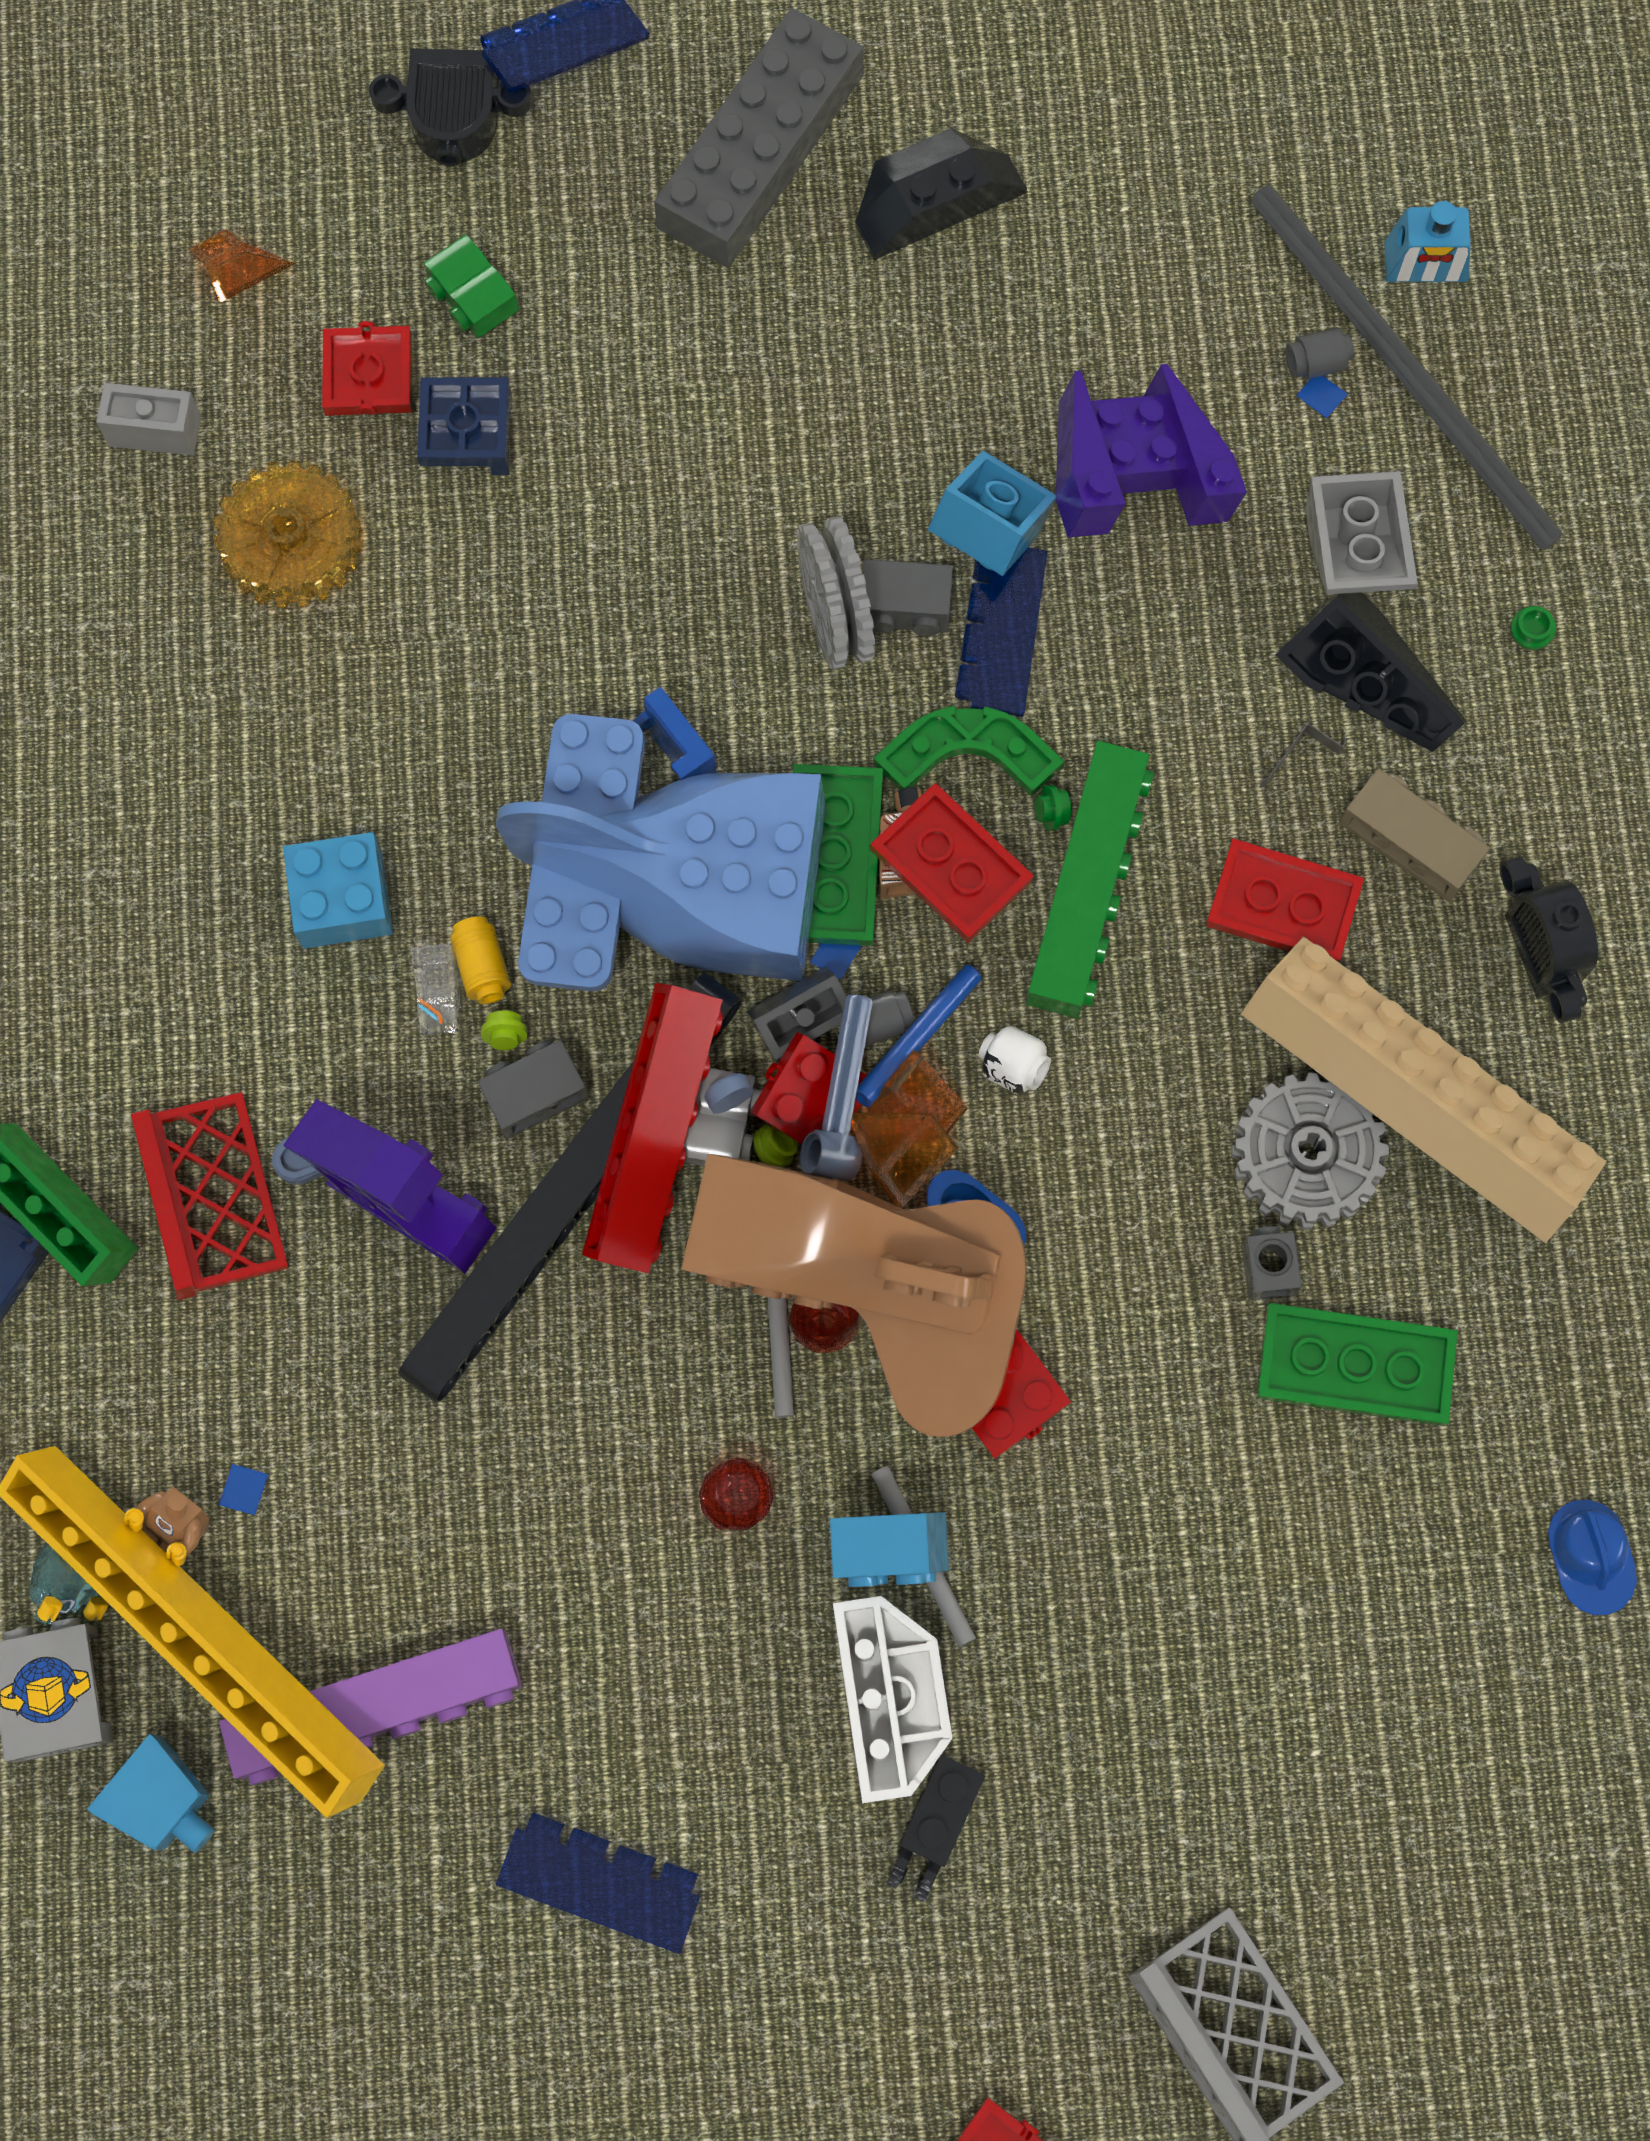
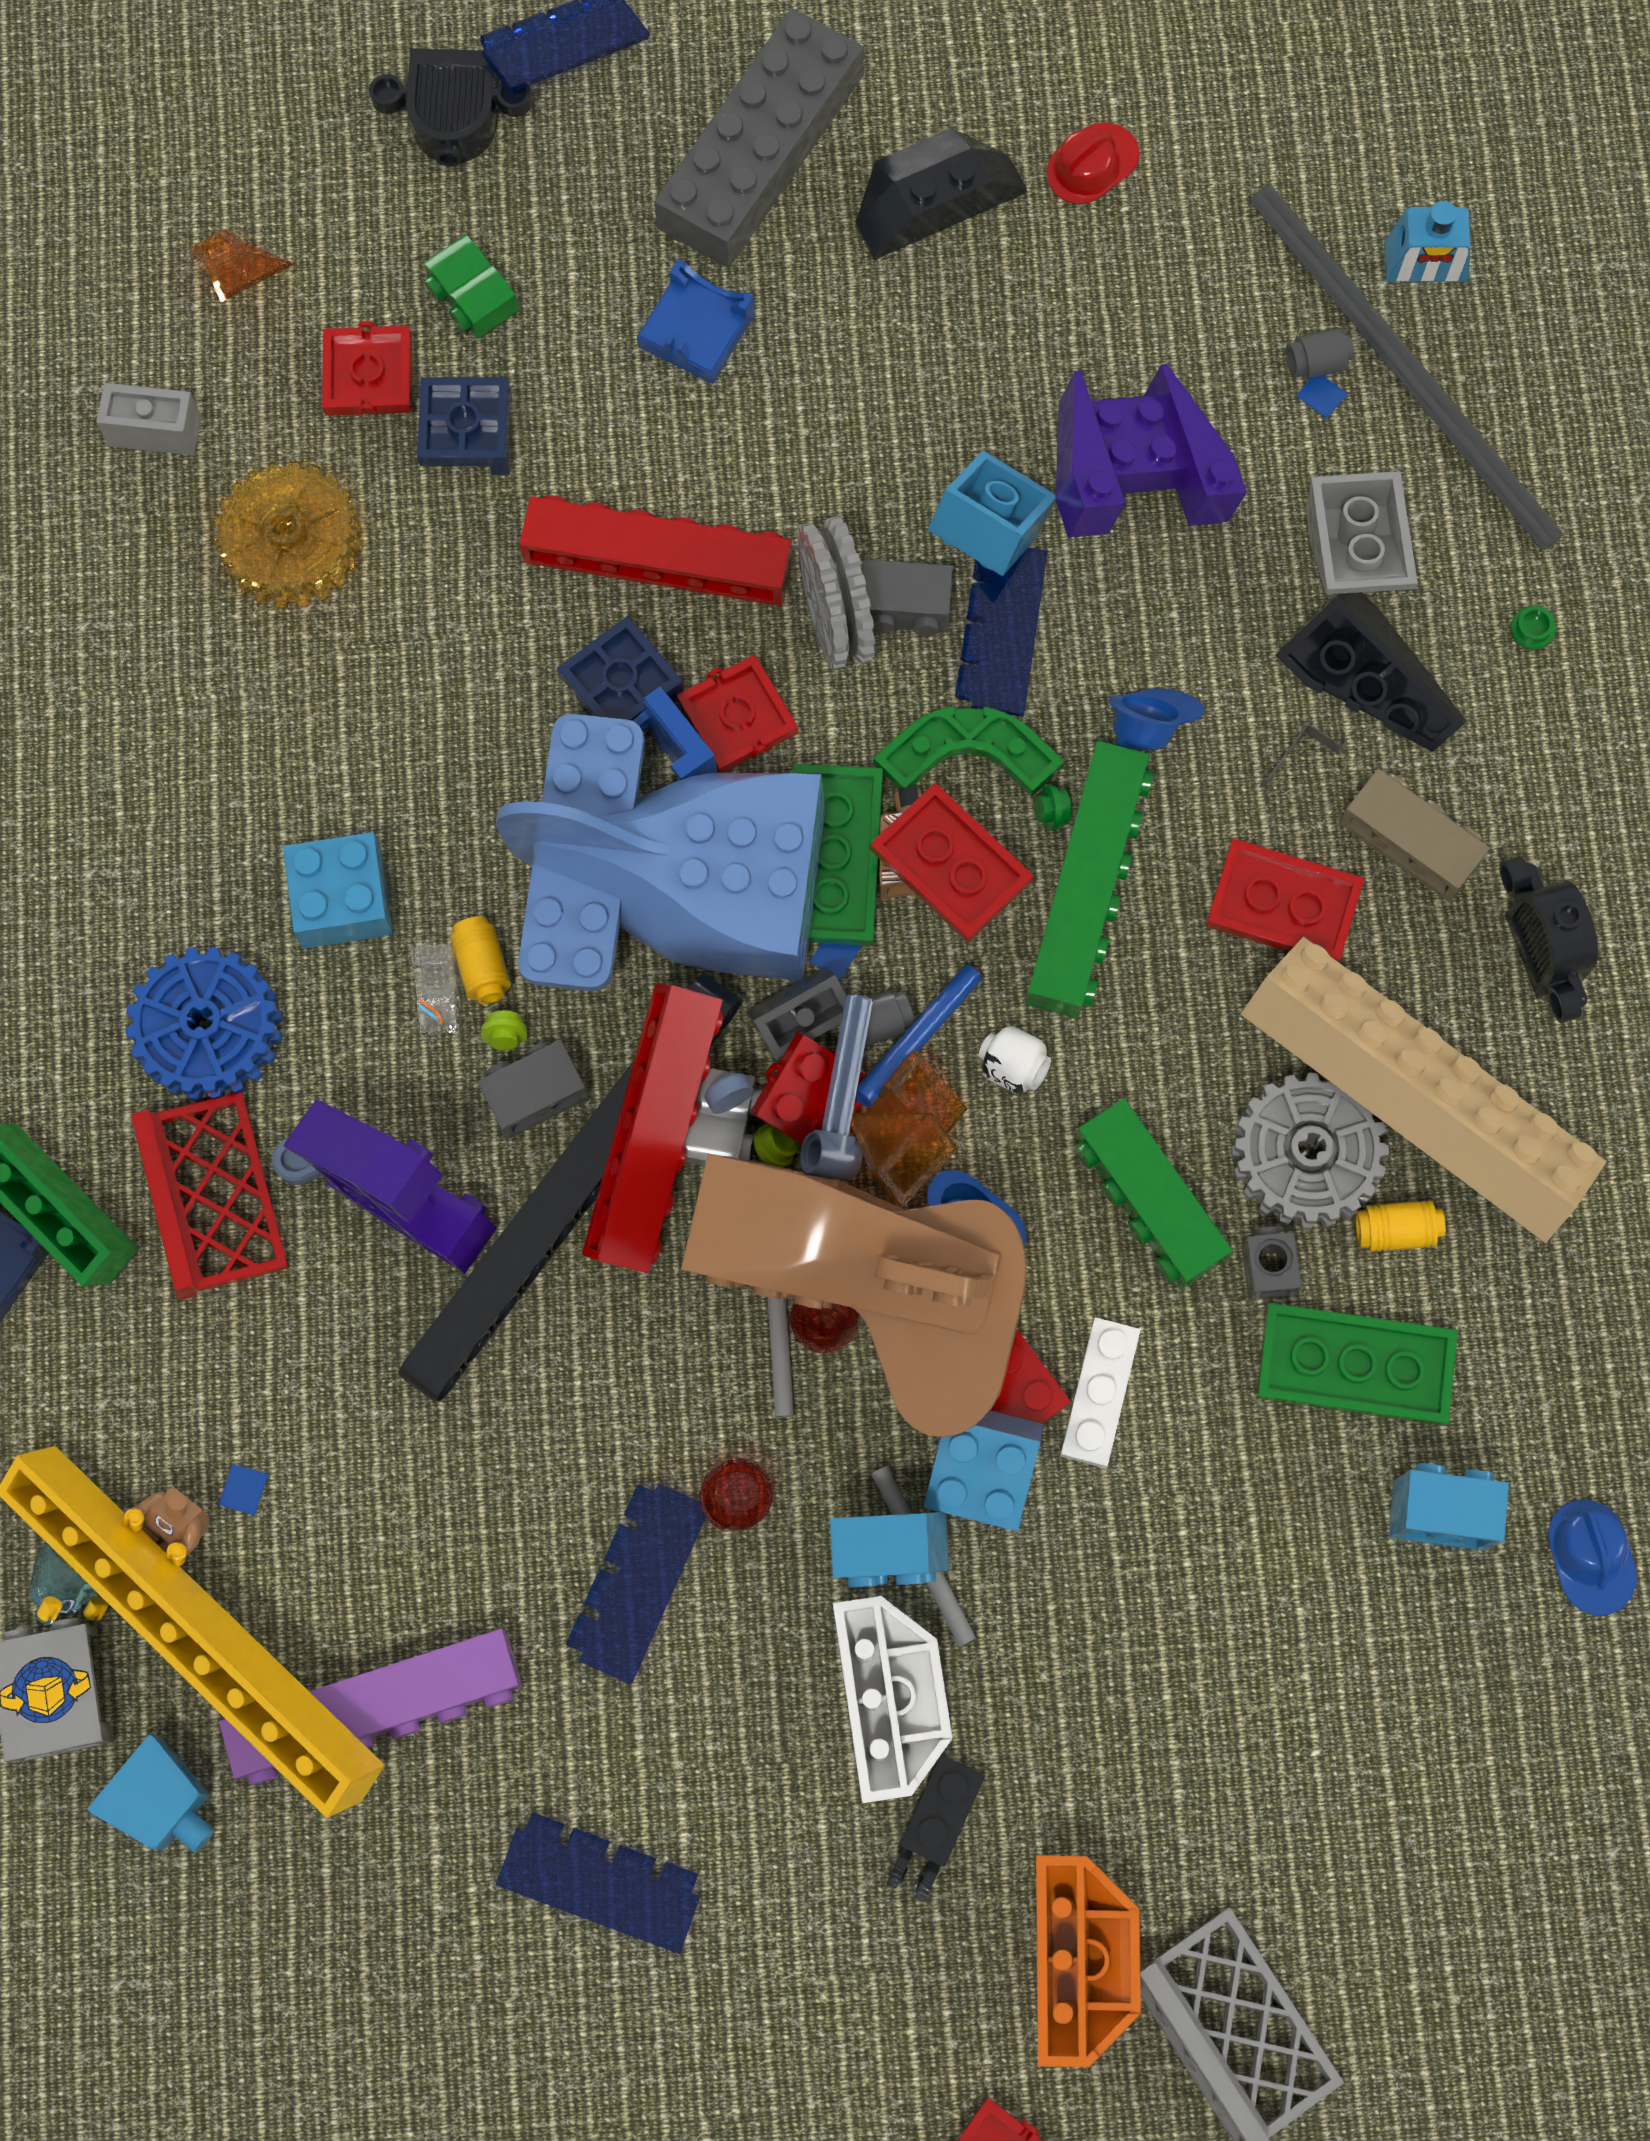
none -> blue piece [125,947,283,1102]
none -> red brick [519,495,792,606]
none -> dark blue piece [557,616,684,721]
none -> clear blue windscreen [565,1483,711,1685]
none -> blue piece [637,259,755,384]
none -> red plate [676,654,799,773]
none -> dark azure brick [924,1411,1043,1532]
none -> orange wedge [1036,1855,1141,2067]
none -> red piece [1046,122,1140,204]
none -> white plate [1060,1317,1141,1469]
none -> green brick [1074,1098,1233,1290]
none -> blue piece [1108,688,1205,752]
none -> yellow head [1355,1200,1446,1252]
none -> dark azure brick [1388,1463,1509,1551]

